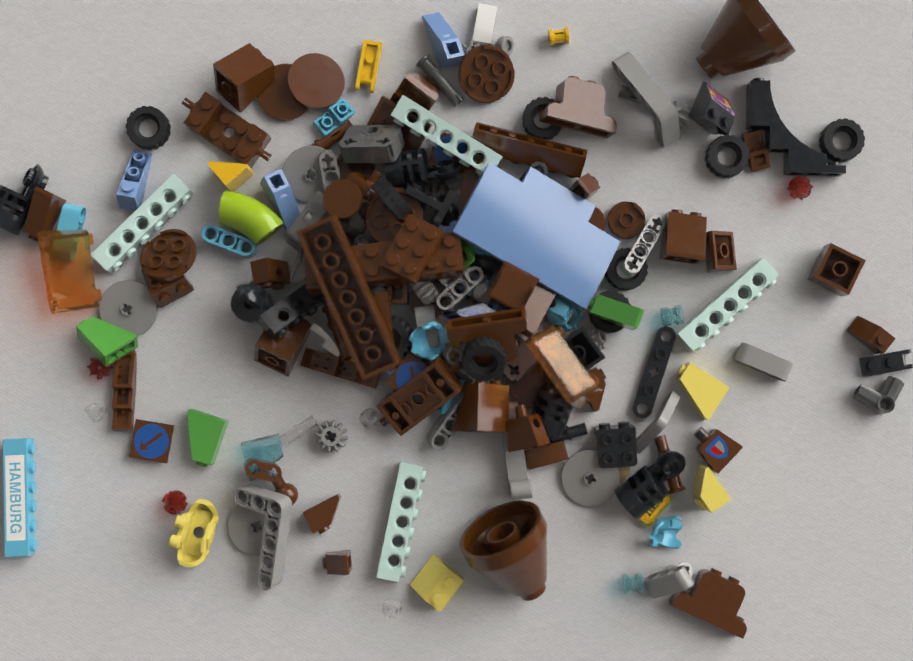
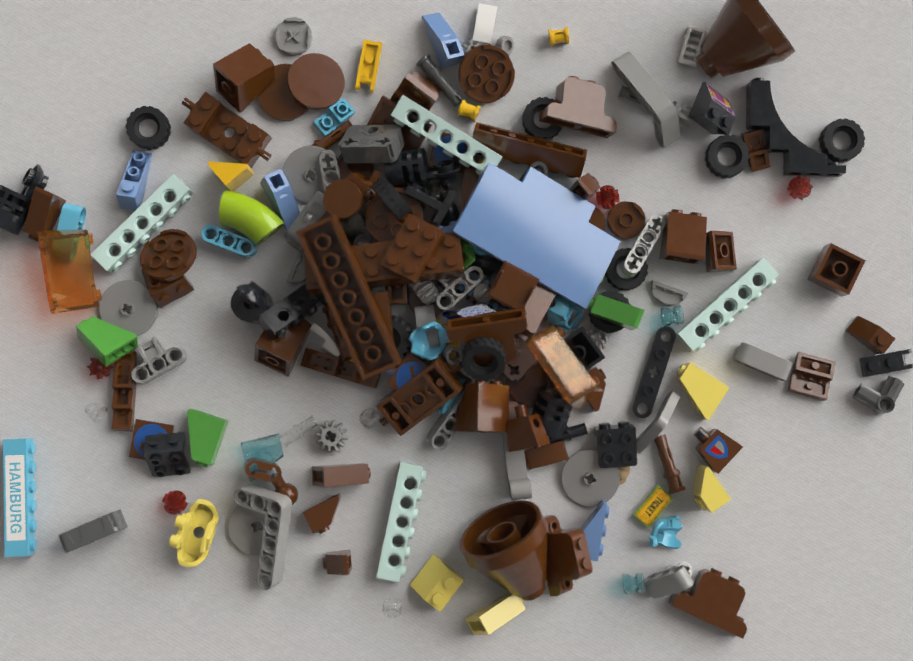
reddish brown brick [250,257,291,290] -> none
black cylinder [614,450,686,519] -> none
none -> dark grey axle [58,509,128,554]
none -> light grey piece [132,336,187,383]
none -> black bracket [143,432,191,477]
none -> light grey tile [274,17,313,56]
none -> reddish brown slope [312,463,371,487]
none -> yellow bush [457,99,481,123]
none -> light yellow slope [465,593,526,635]
none -> reddish brown brick [544,515,593,596]
none -> medium blue slope [580,500,609,561]
none -> clear red gear [596,185,620,209]
none -> light grey tile [651,280,688,306]
none -> white slope [678,25,707,67]
none -> reddish brown slope [788,352,836,401]

